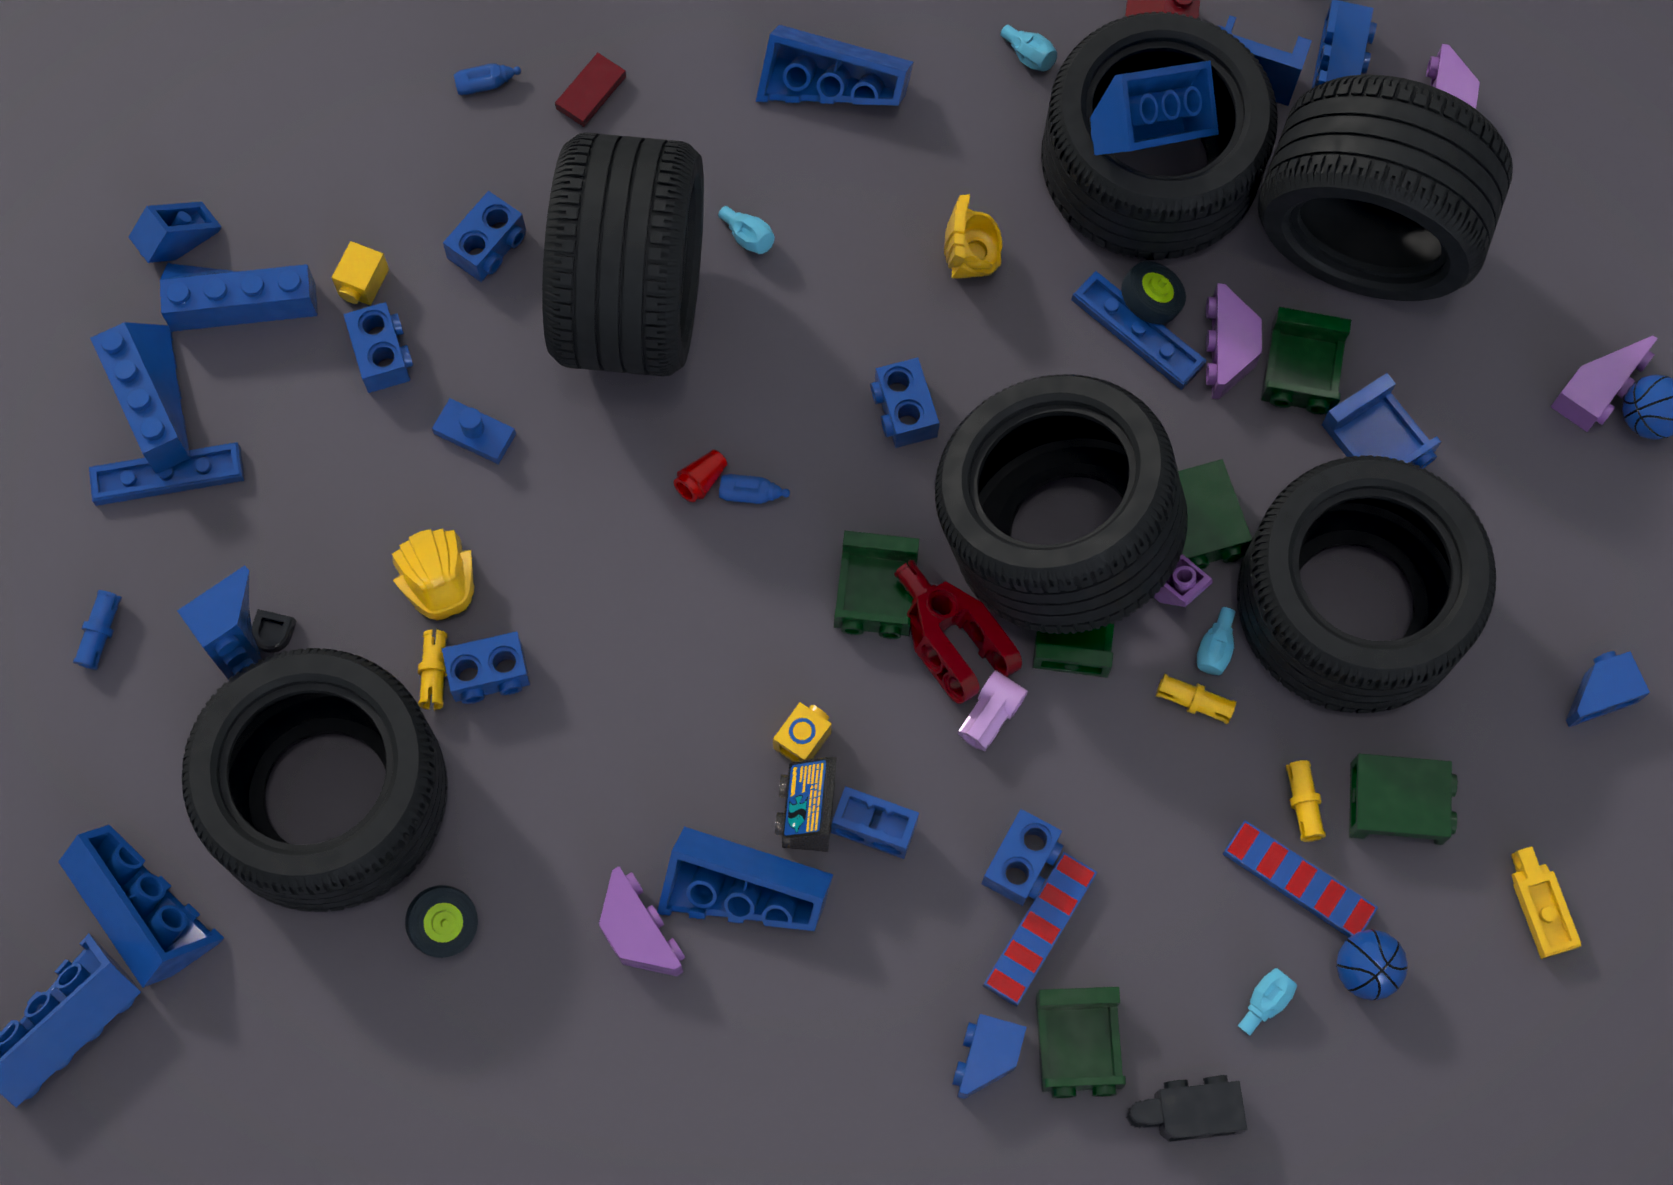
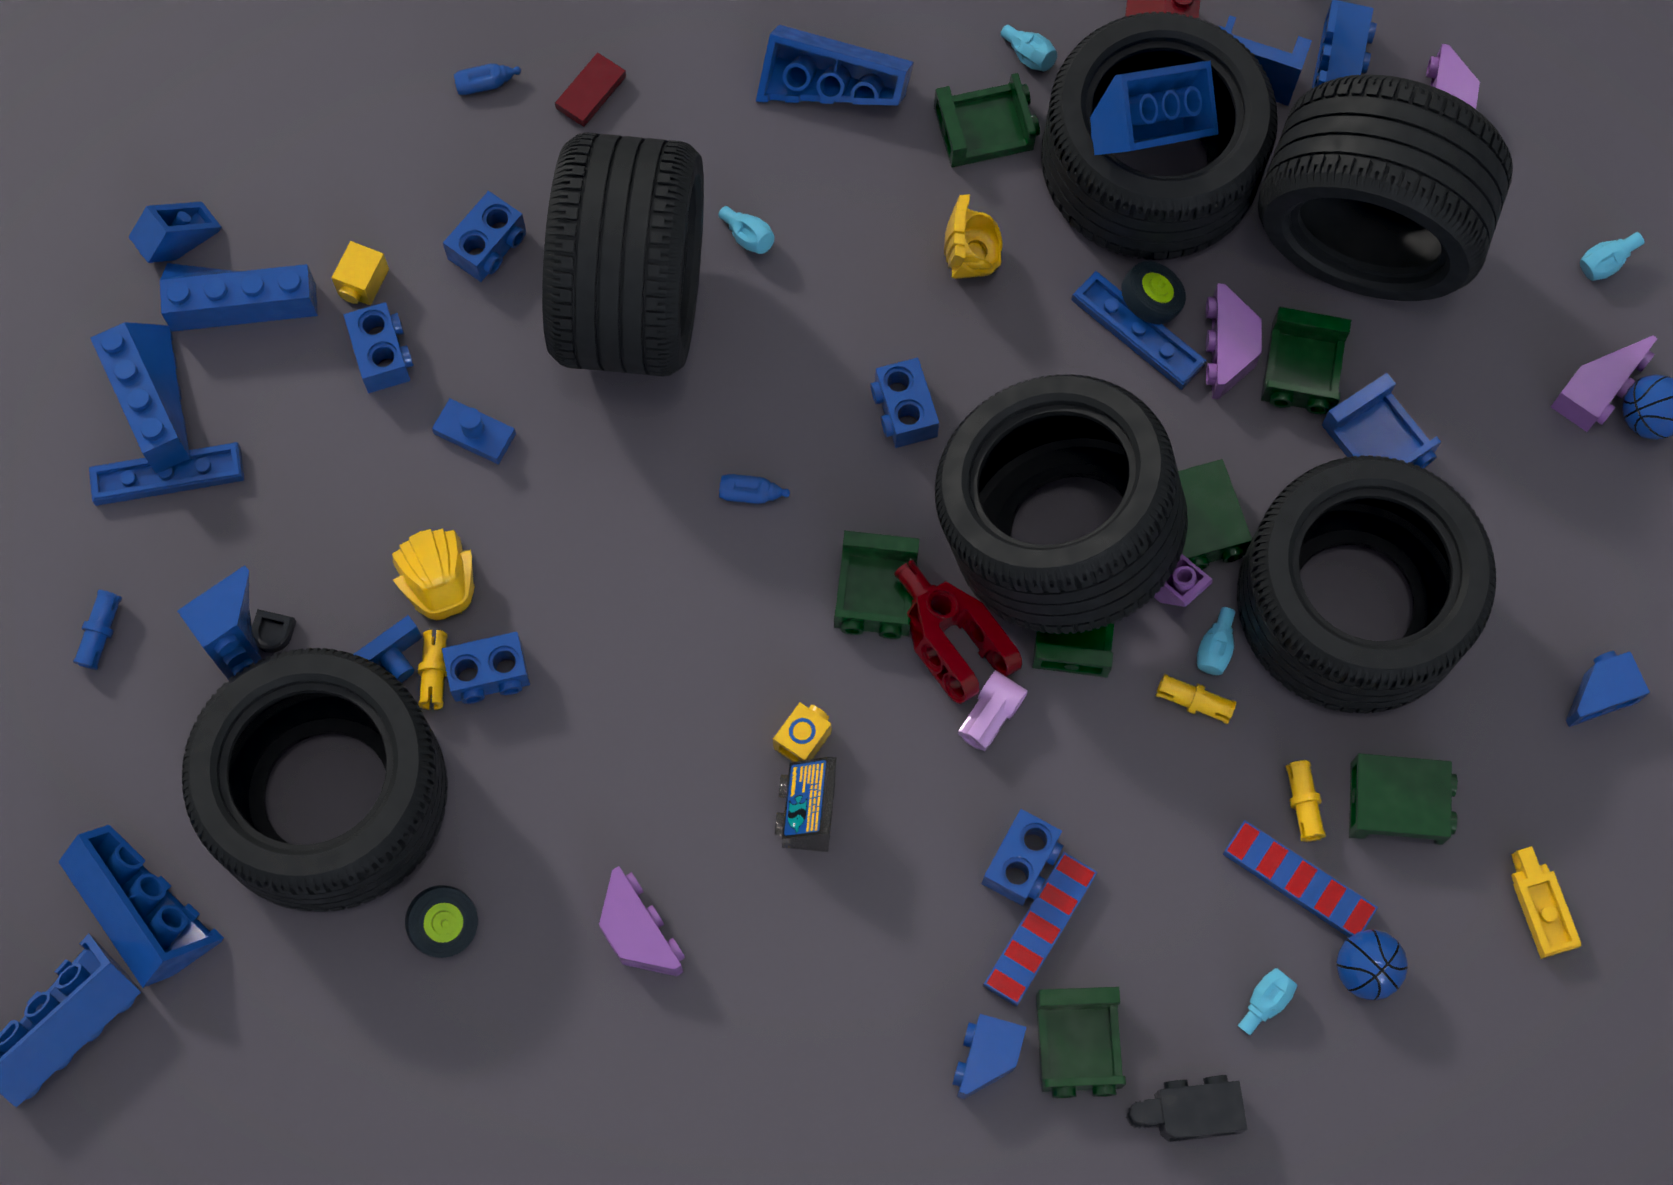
blue wedge [657,826,833,931] -> none
red cone [673,449,728,502] -> none
blue brick [831,786,919,859] -> none
none -> blue tile [353,615,423,683]
none -> dark green panel [934,73,1040,168]
none -> medium azure piece [1580,232,1645,281]

